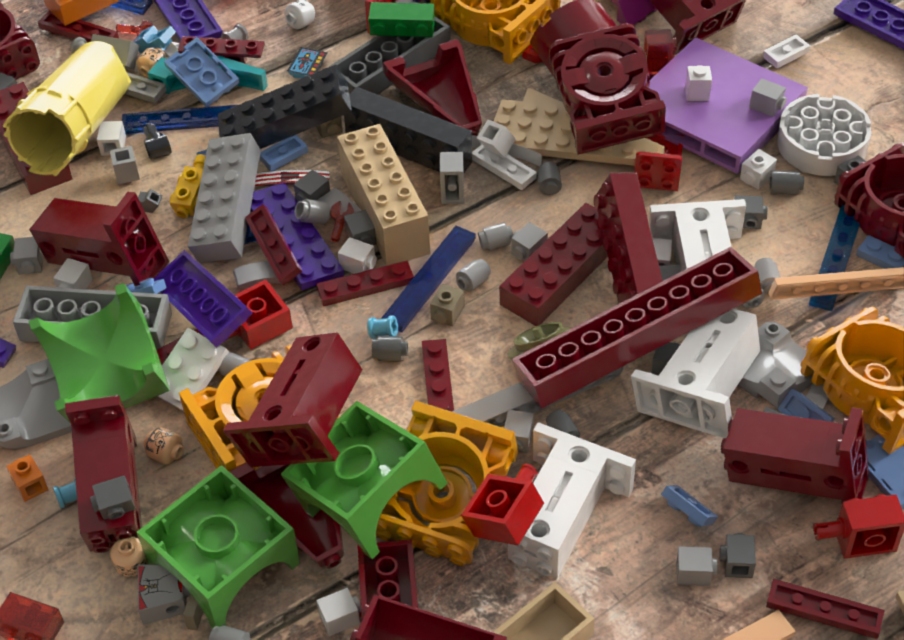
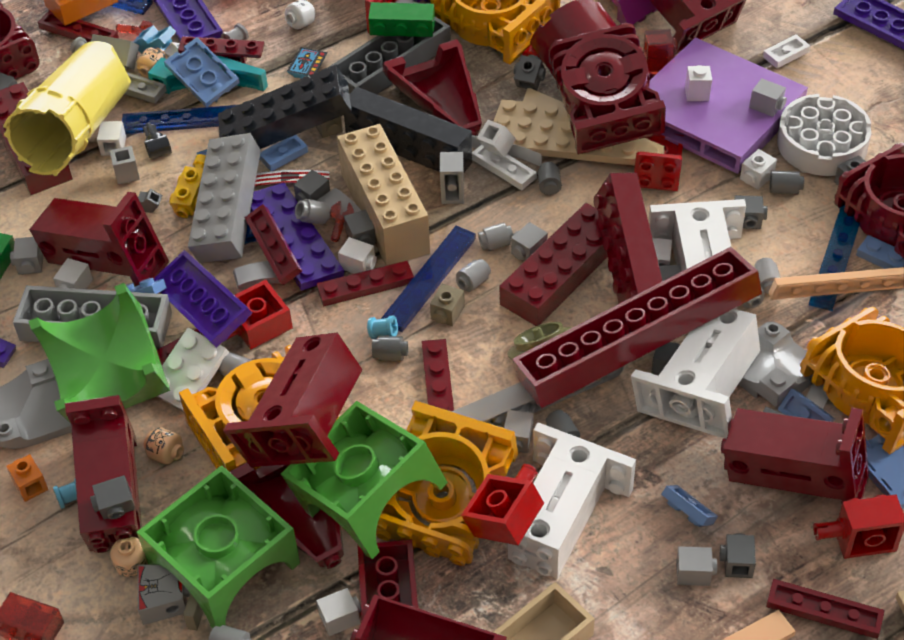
none -> dark grey brick [514,55,546,91]

